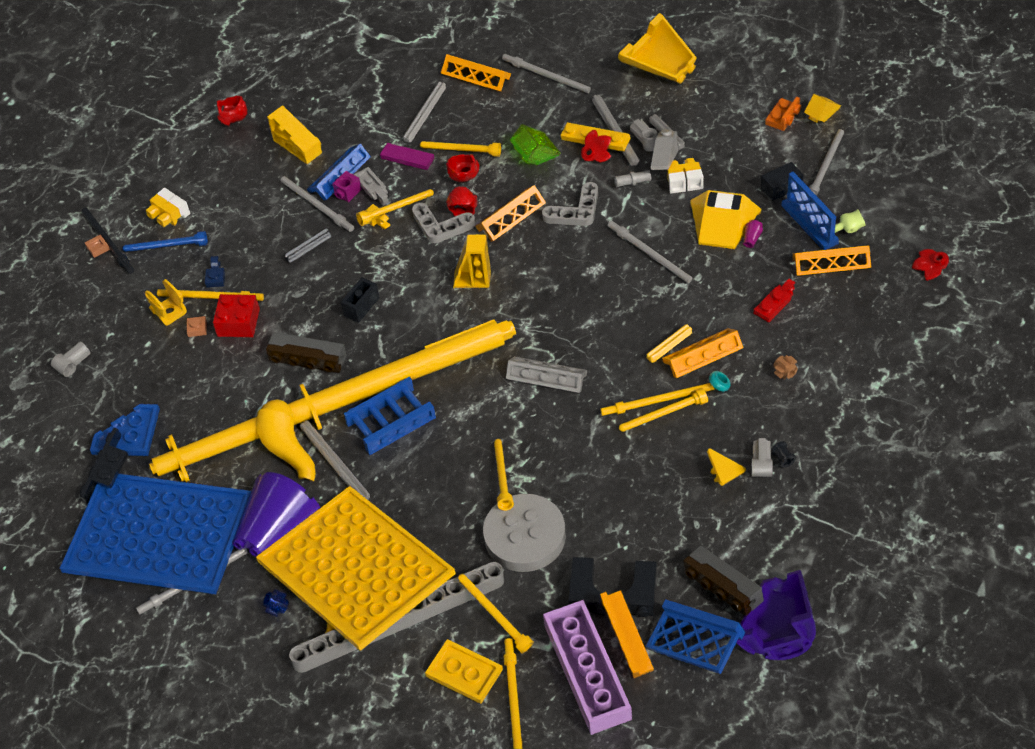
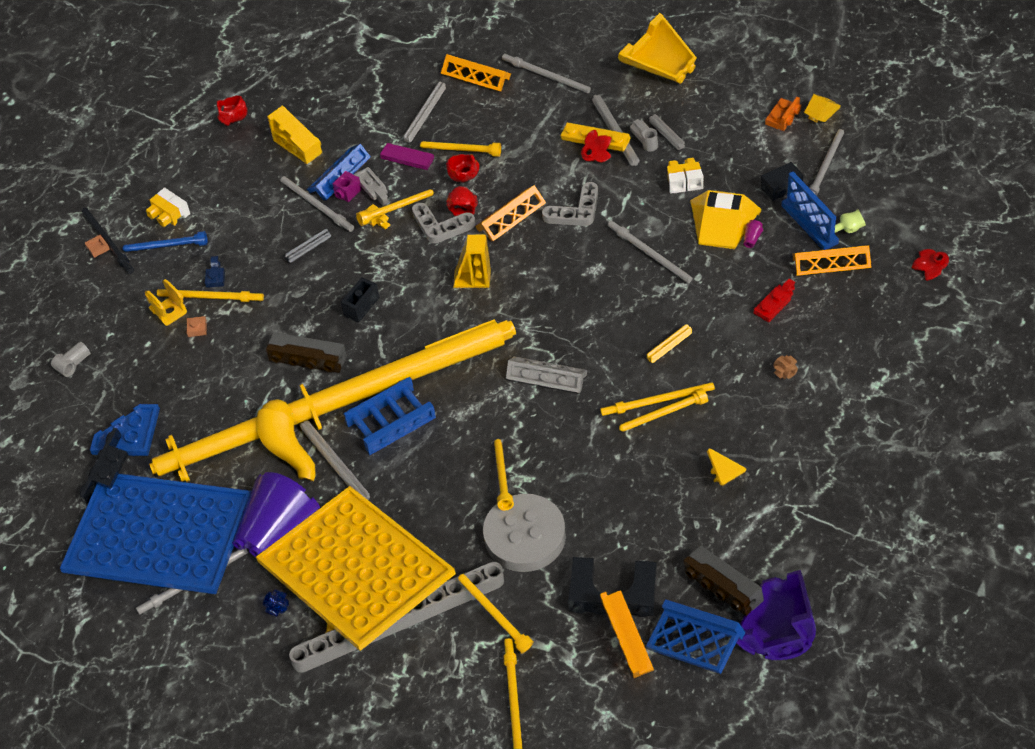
red brick [213,294,260,337] -> none
yellow plate [425,639,503,704] -> none
clear neon green slope [510,124,561,165] -> none
lavender brick [543,600,632,735] -> none
light grey pin [614,170,651,188] -> none
light grey slope [651,129,678,170] -> none
light orange fence [662,328,743,378] -> none
teal piece [709,371,731,392] -> none
light grey piece [752,438,773,477] -> none
black bush [771,441,797,468] -> none

